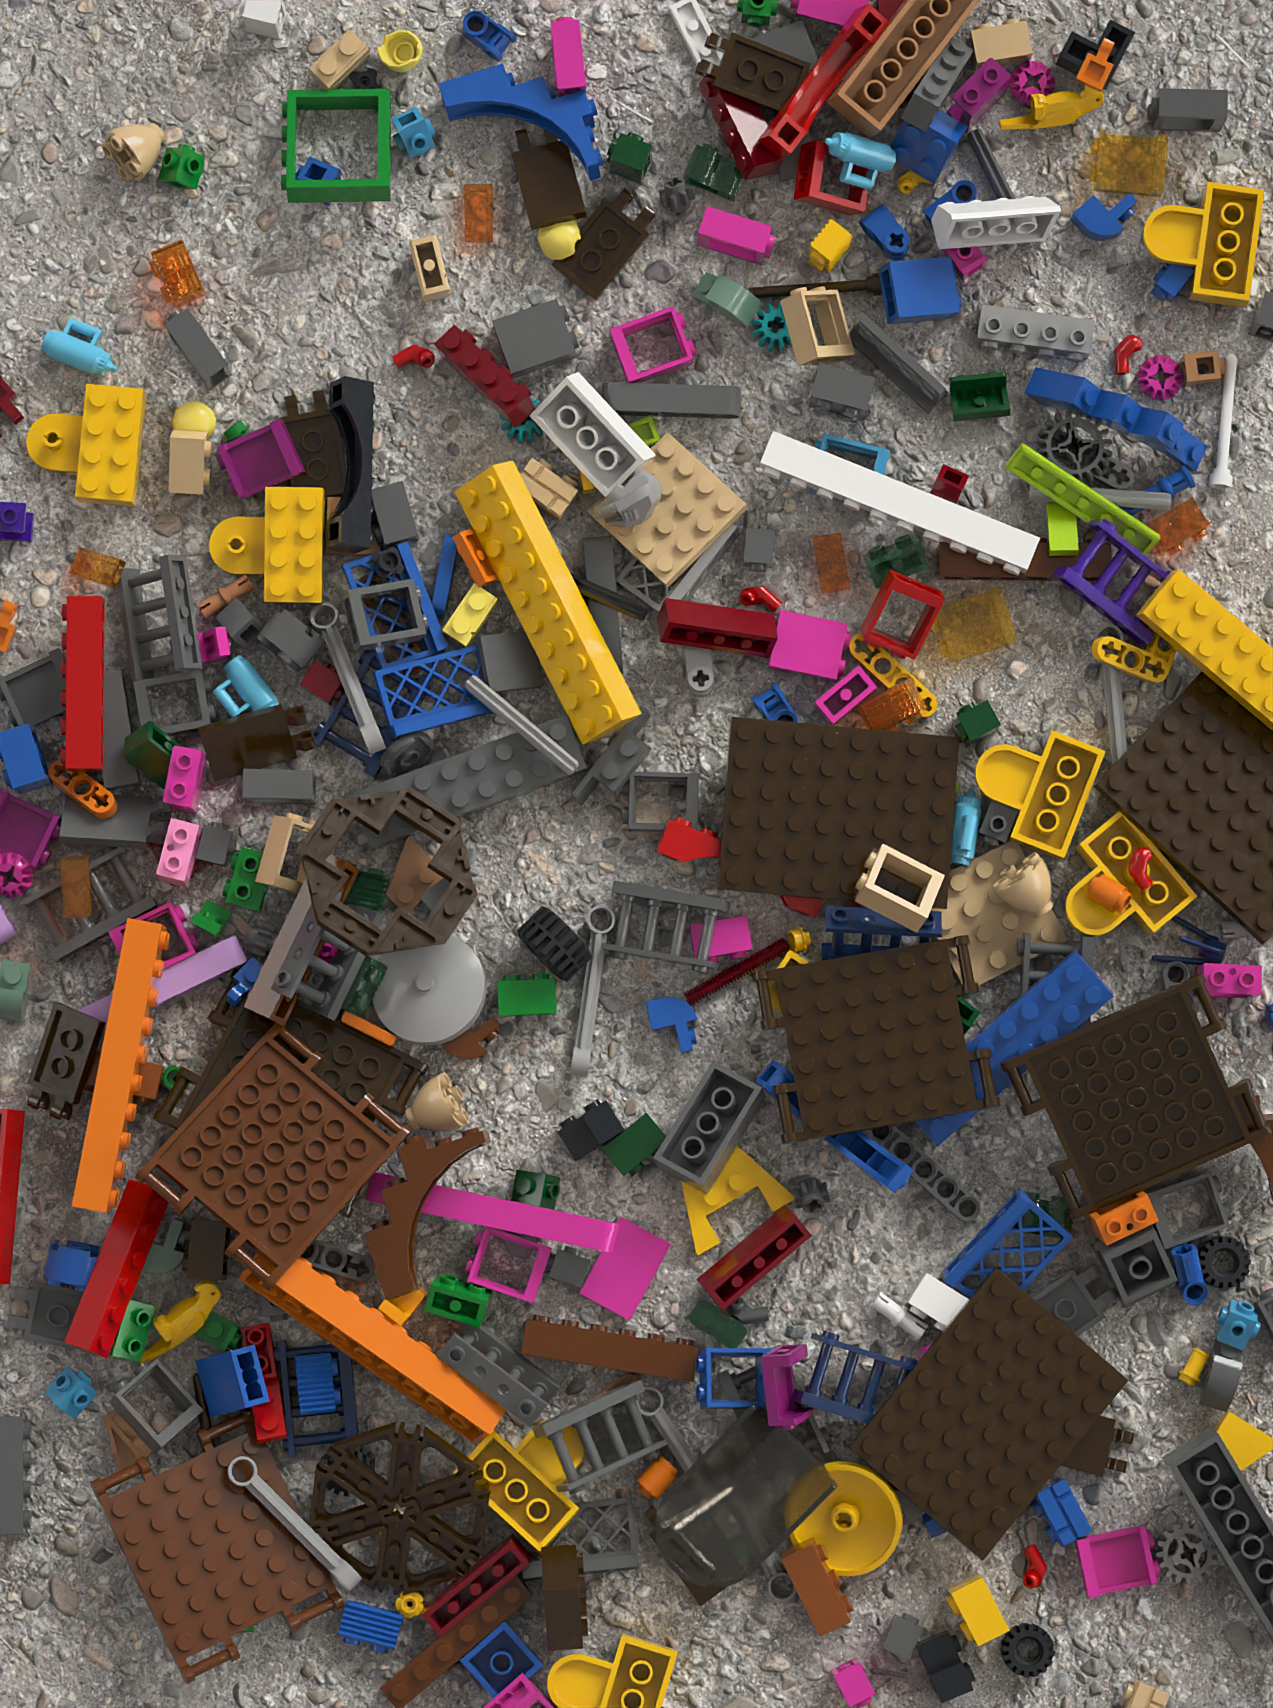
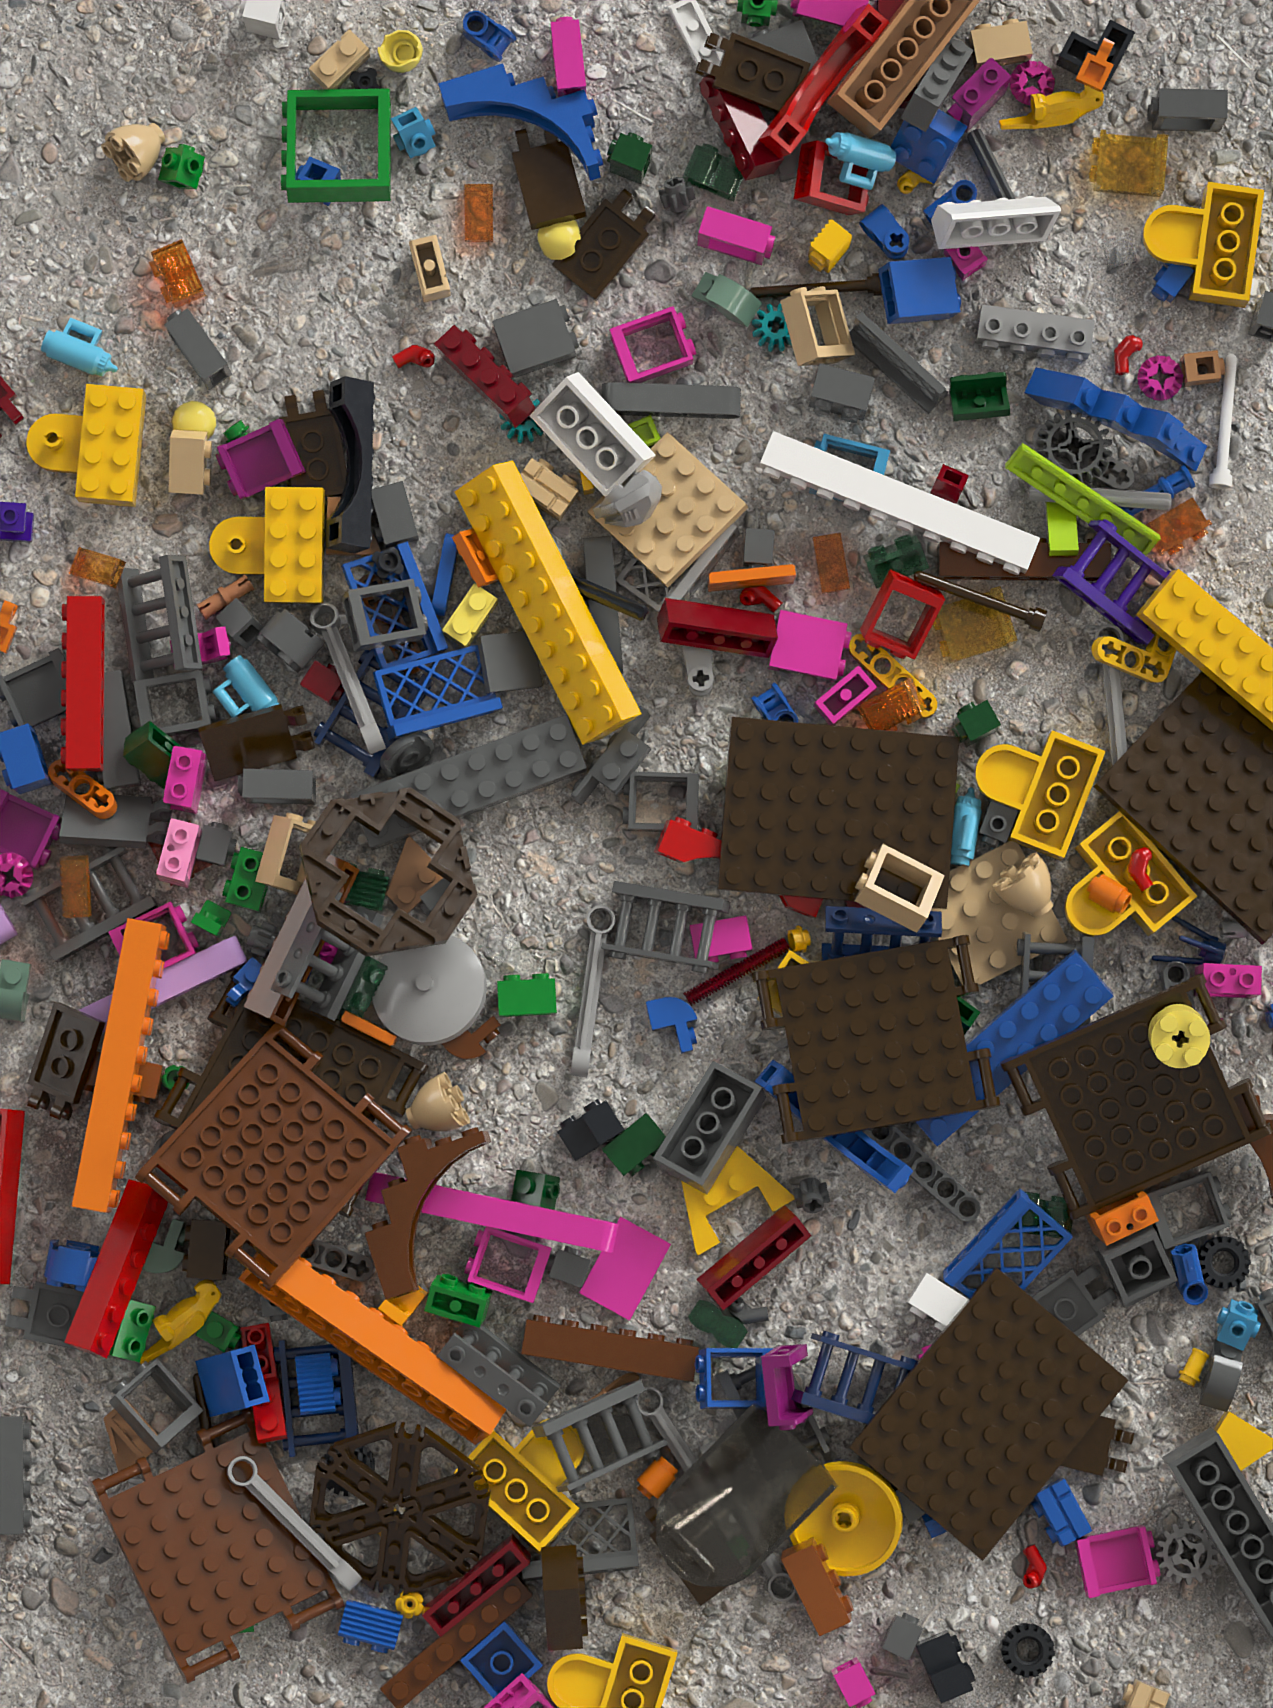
dark azure brick [44,1366,98,1419] -> none
light grey axle [465,675,579,775] -> none
black tyre [517,906,592,982] -> none
white pin [870,1291,928,1340] -> none
yellow brick [945,1573,1009,1647] -> none
blue brick [1070,193,1137,242] -> none
none -> orange tile [708,564,796,592]
none -> dark brown piece [913,571,1047,632]
none -> light yellow brick [1148,1004,1210,1068]

